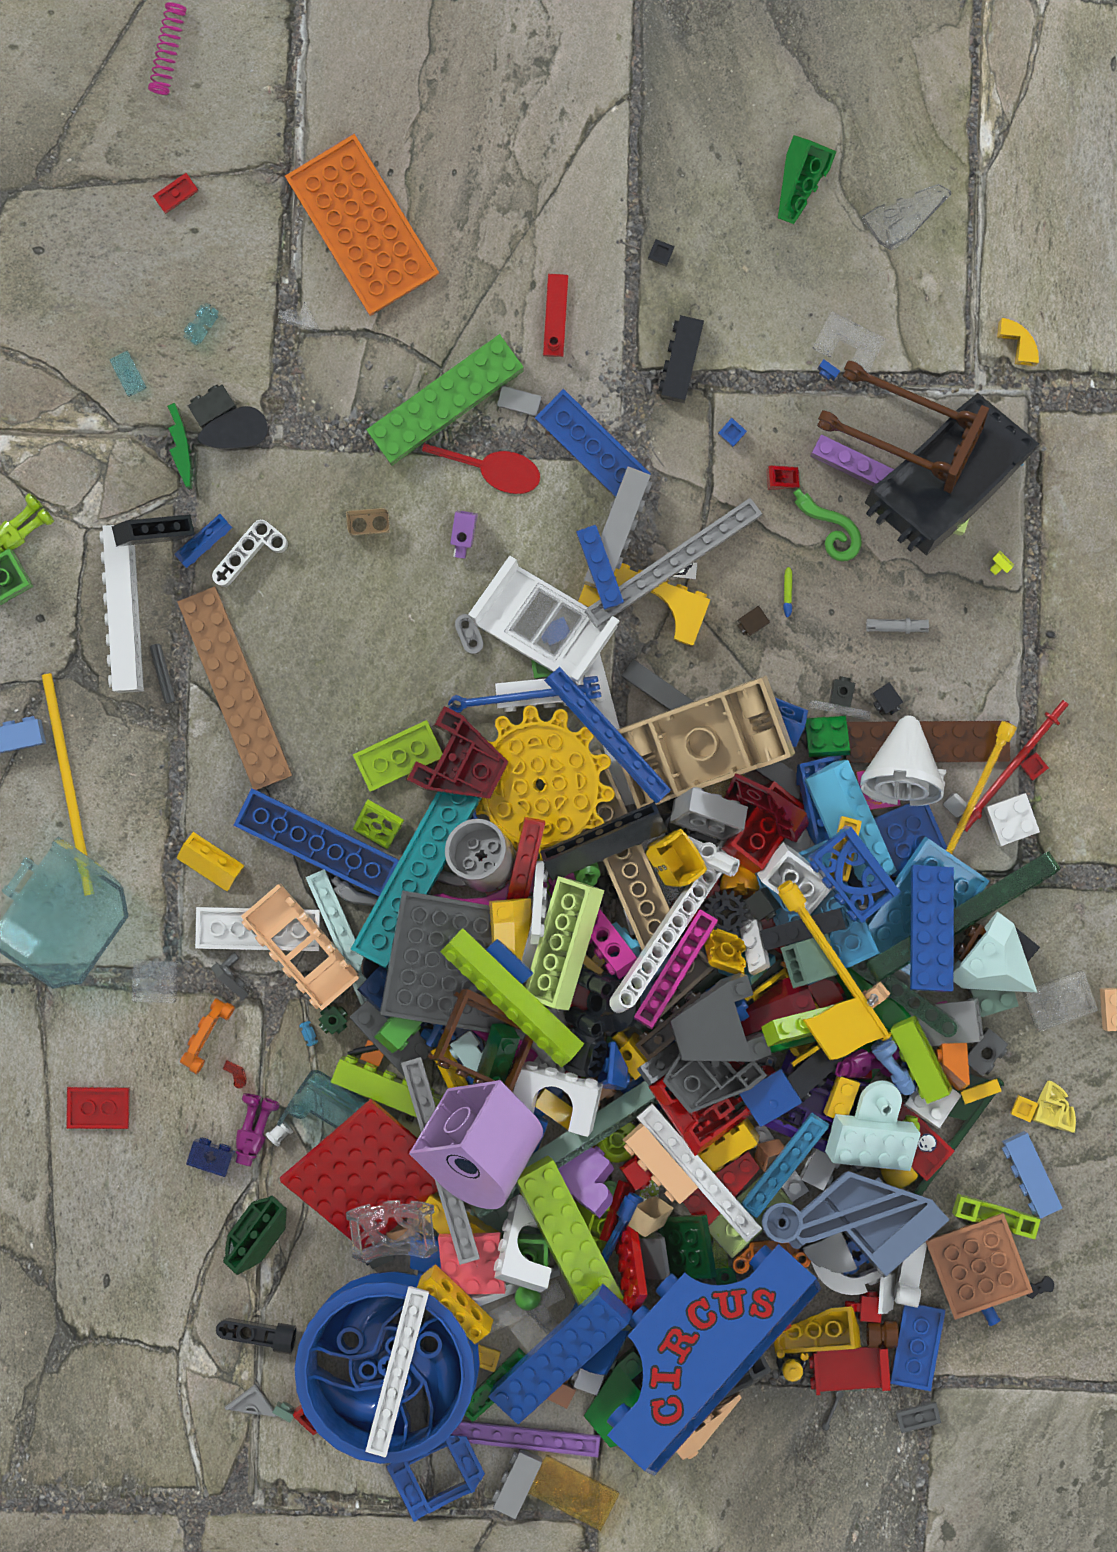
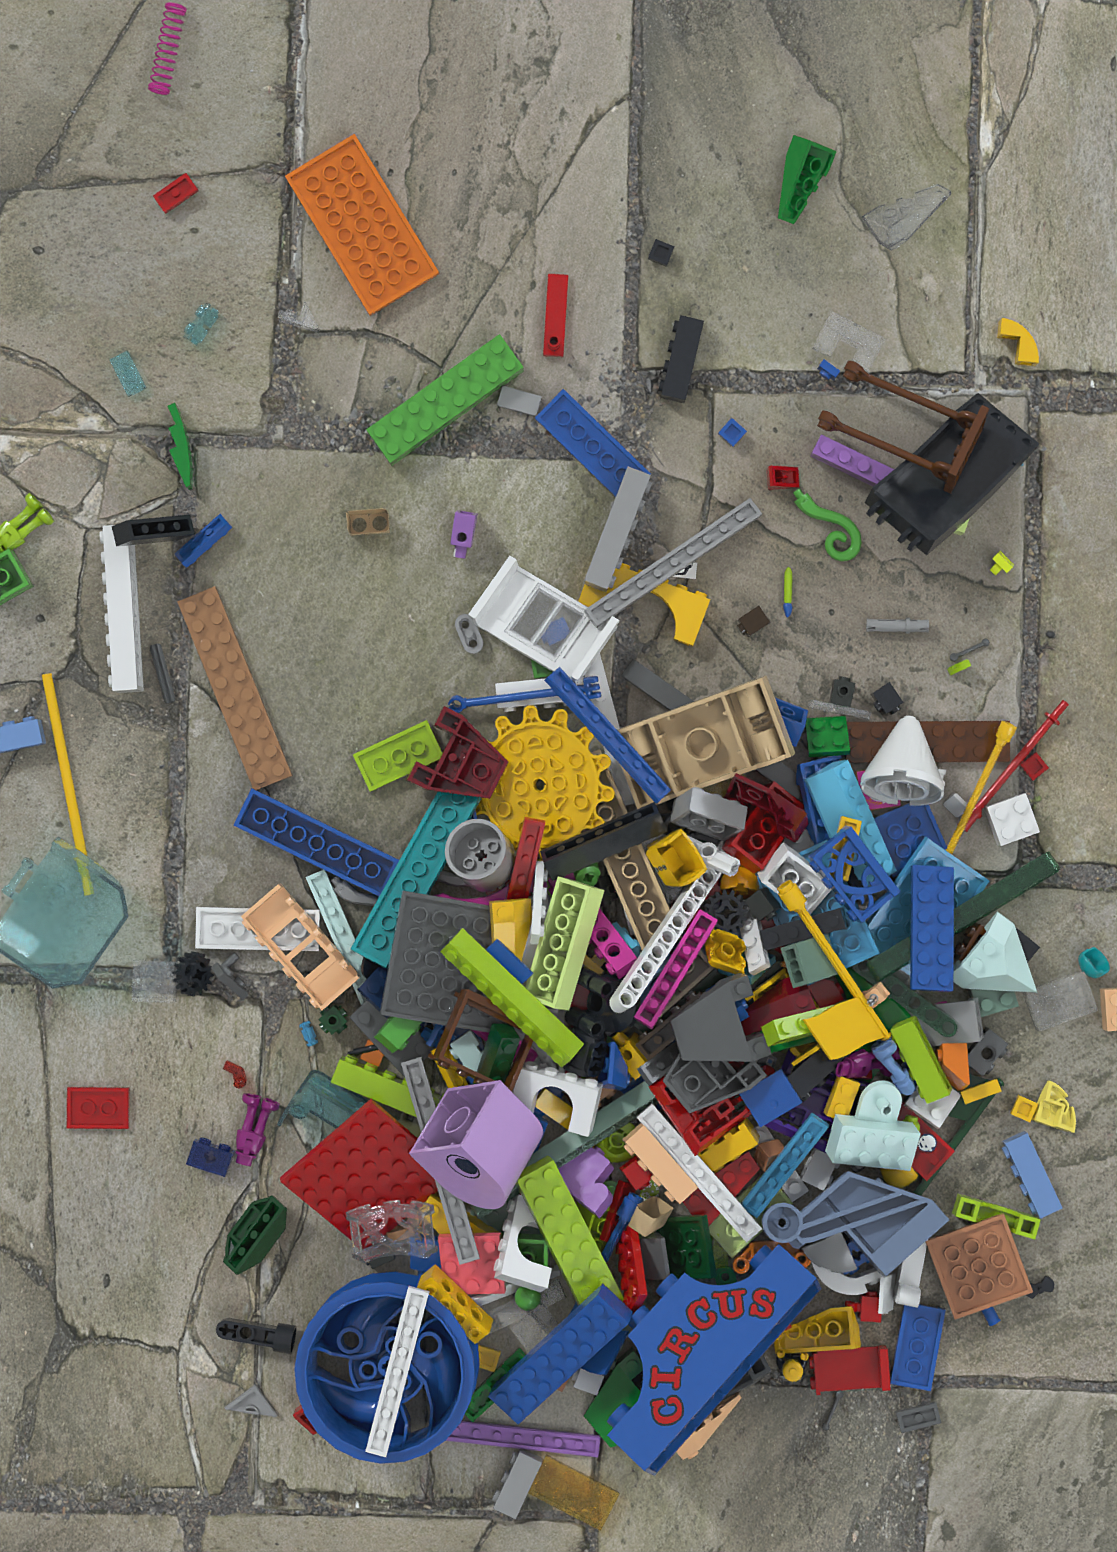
yellow panel [177,832,245,891] -> none
orange plate [180,998,235,1075] -> none
pearl dark grey brick [187,384,237,429] -> none
black shield [197,406,268,449] -> none
white beam [212,520,288,587] -> none
white bush [266,1119,293,1147] -> none
sand green plate [272,1401,295,1423] -> none
lime piece [353,799,405,849] -> none
blue wedge [386,1435,485,1522] -> none
red piece [422,443,540,494] -> none
nougat panel [547,1383,576,1409] -> none
blue plate [576,525,624,610] -> none
reddish brown wheel [866,1321,898,1348] -> none
none -> black gear [172,951,214,997]
none -> lime tile [947,659,971,676]
none -> dark grey hinge [950,638,990,661]
none -> teal hair [1078,947,1110,978]

